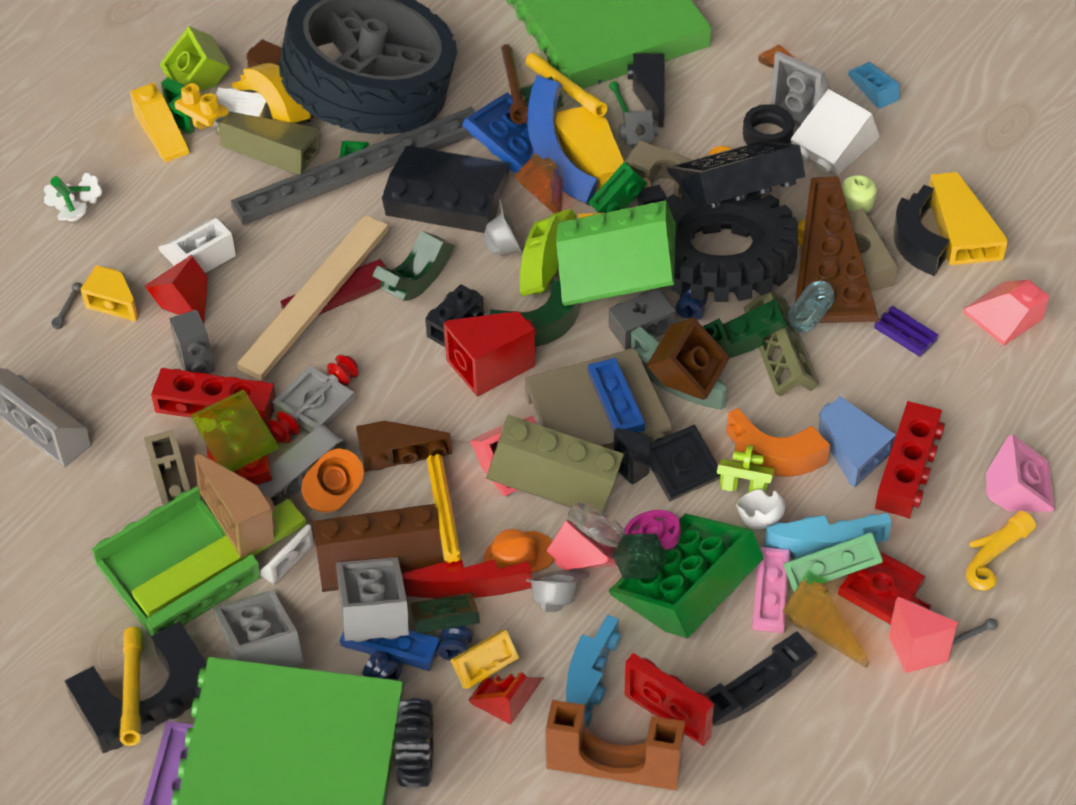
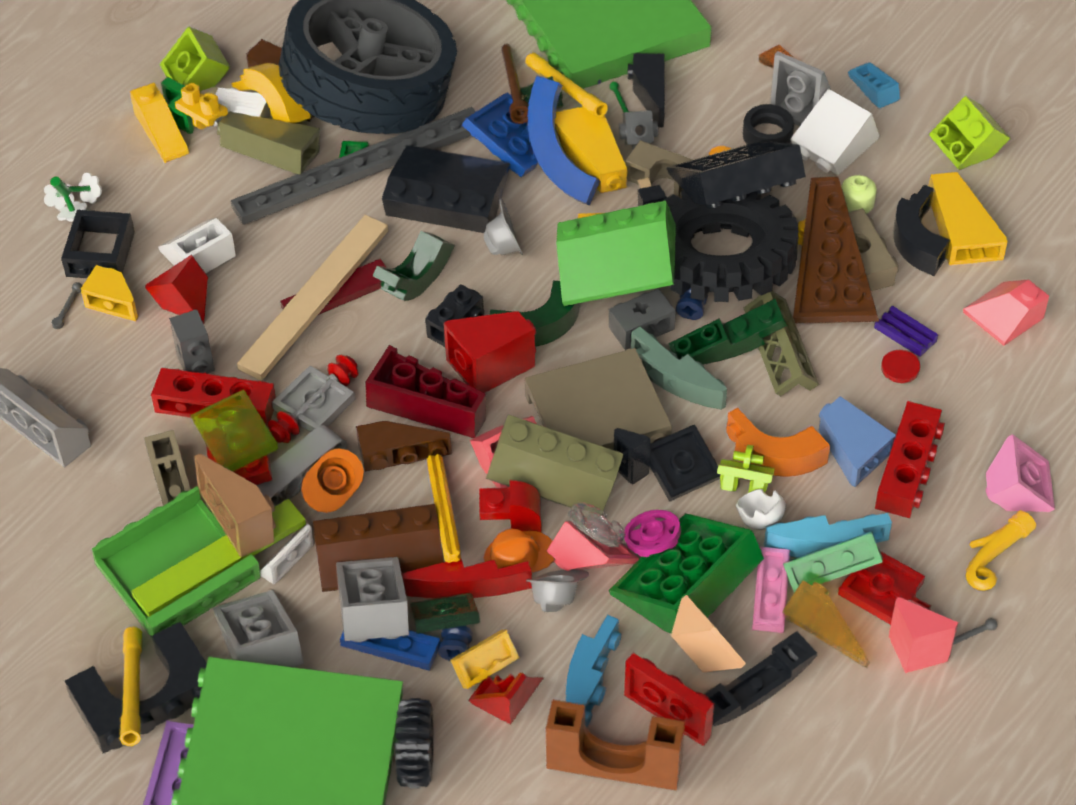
dark blue wheel [362,650,403,680] -> none
clear orange slope [514,153,563,214] -> none
lime slope [520,208,577,297] -> none
green bracket [588,162,648,213] -> none
blue plate [588,357,645,433] -> none
clear green brick [612,533,667,579] -> none
reddish brown slope [646,317,730,400] -> none
clear light blue plate [788,281,835,332] -> none
none -> black window [61,210,135,278]
none -> dark red wedge [365,345,486,438]
none -> red brick [479,480,541,533]
none -> light nougat slope [671,595,746,673]
none -> red piece [881,350,920,383]
none -> lime slope [928,96,1010,170]

